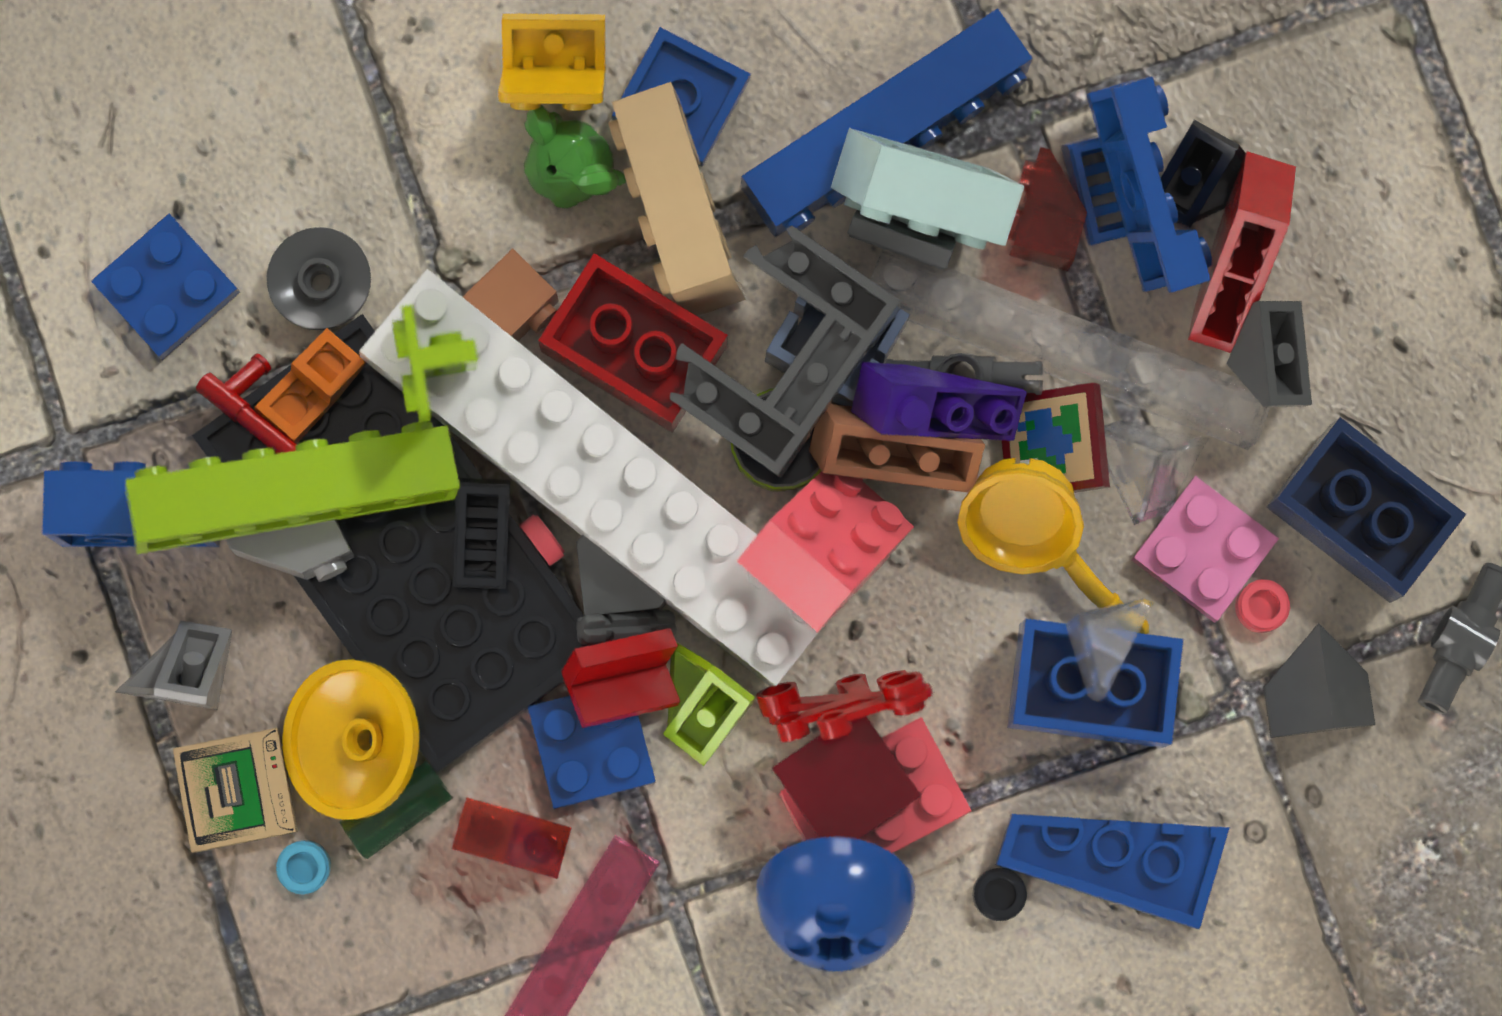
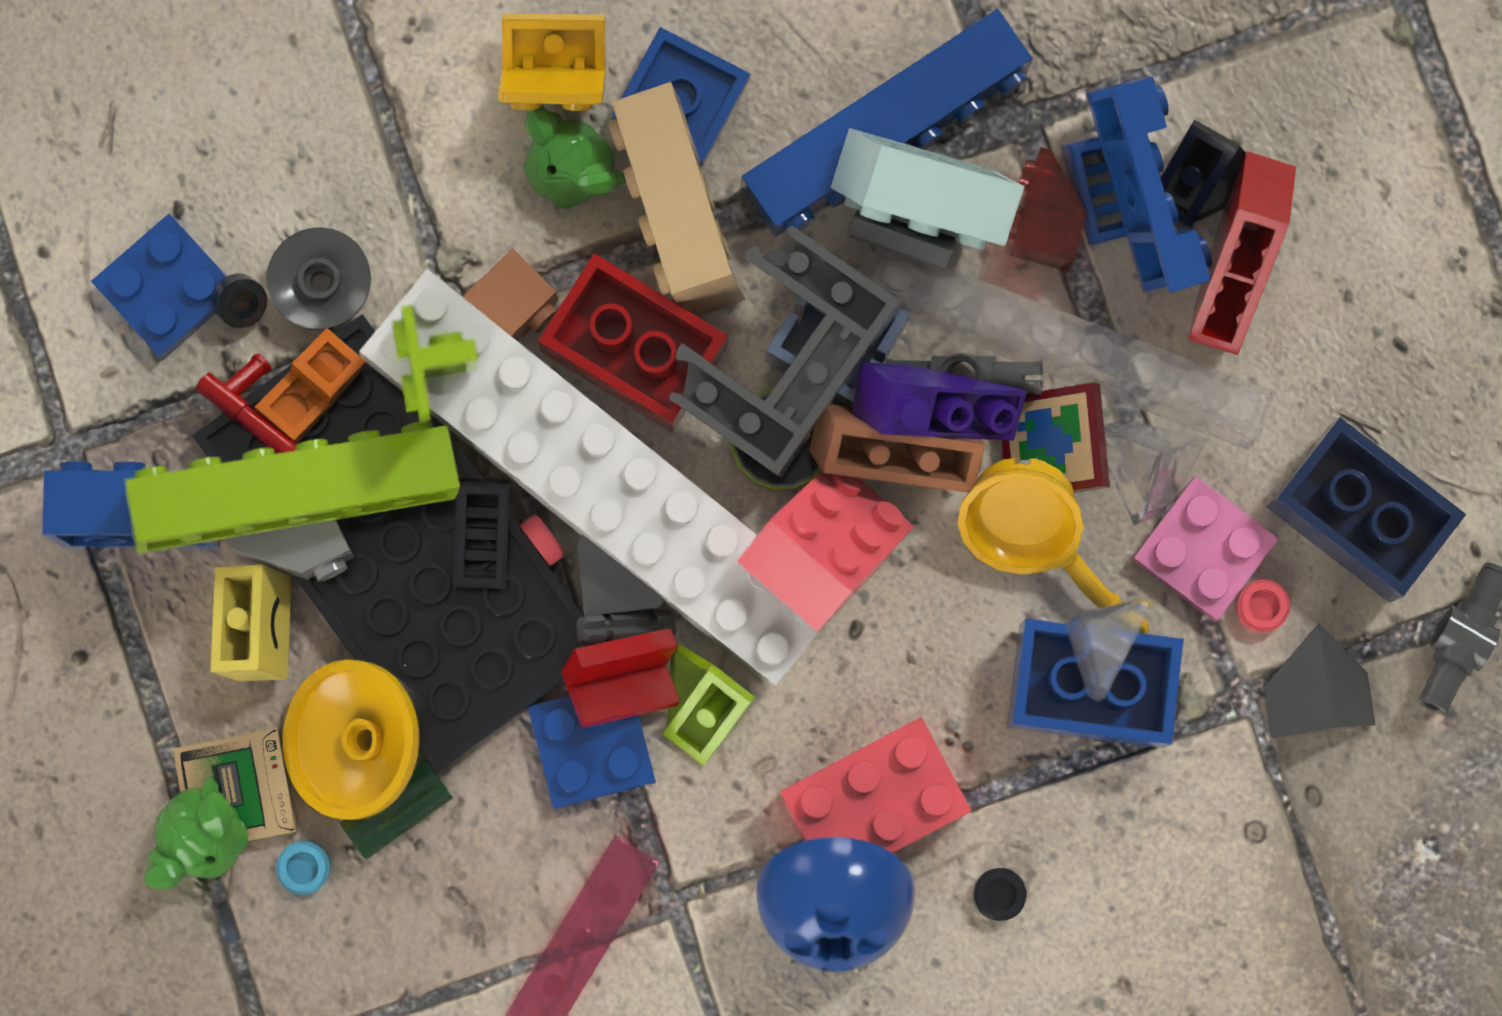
light grey slope [115,621,232,710] -> none
clear red slope [452,797,572,879] -> none
red plant [756,670,933,742] -> none
dark red tile [771,716,922,839] -> none
blue wing [995,814,1230,929] -> none
dark grey slope [1226,301,1312,407] -> none
none -> bright green hair [144,777,248,890]
none -> light yellow brick [210,564,292,682]
none -> black tile [212,273,267,328]

